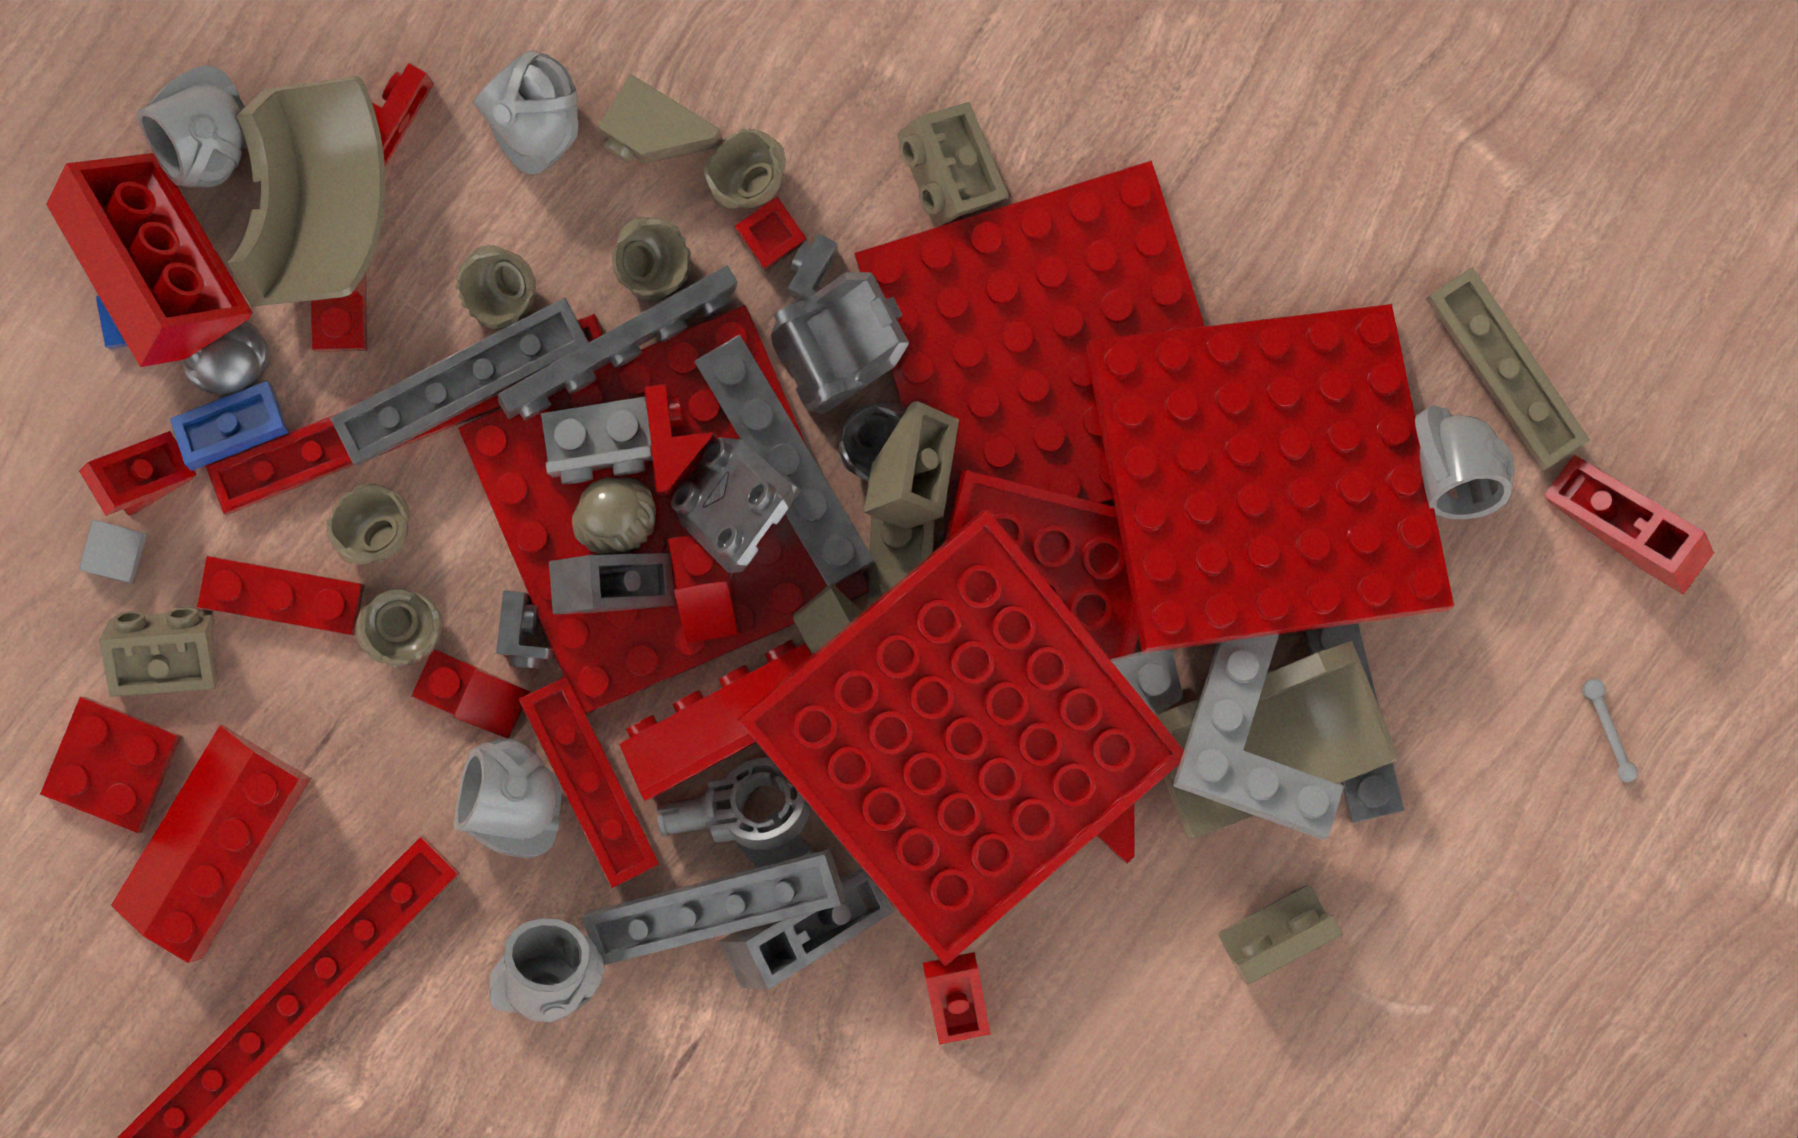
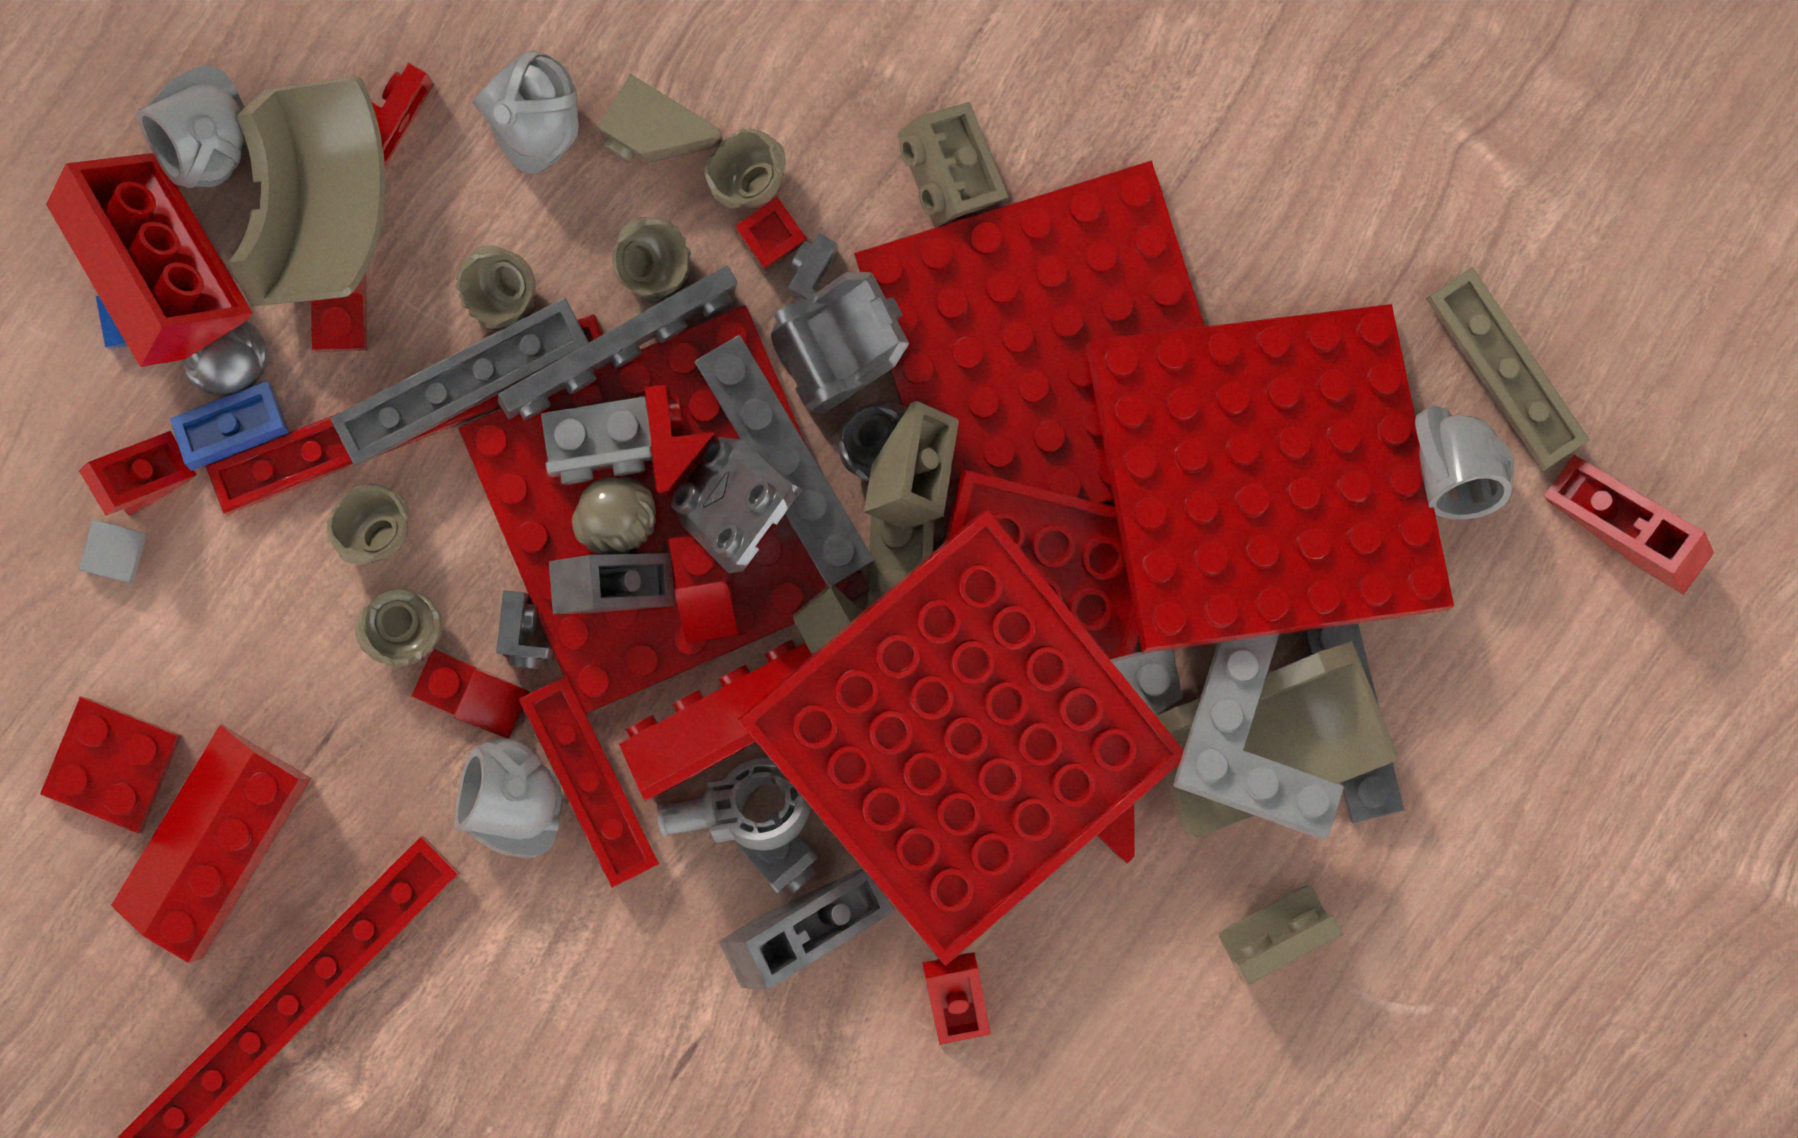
dark tan bracket [99,607,218,697] -> none
red plate [197,556,365,636] -> none
light grey helmet [488,918,605,1023] -> none
flat silver plate [582,849,846,965] -> none
light grey hinge [1582,679,1638,783] -> none

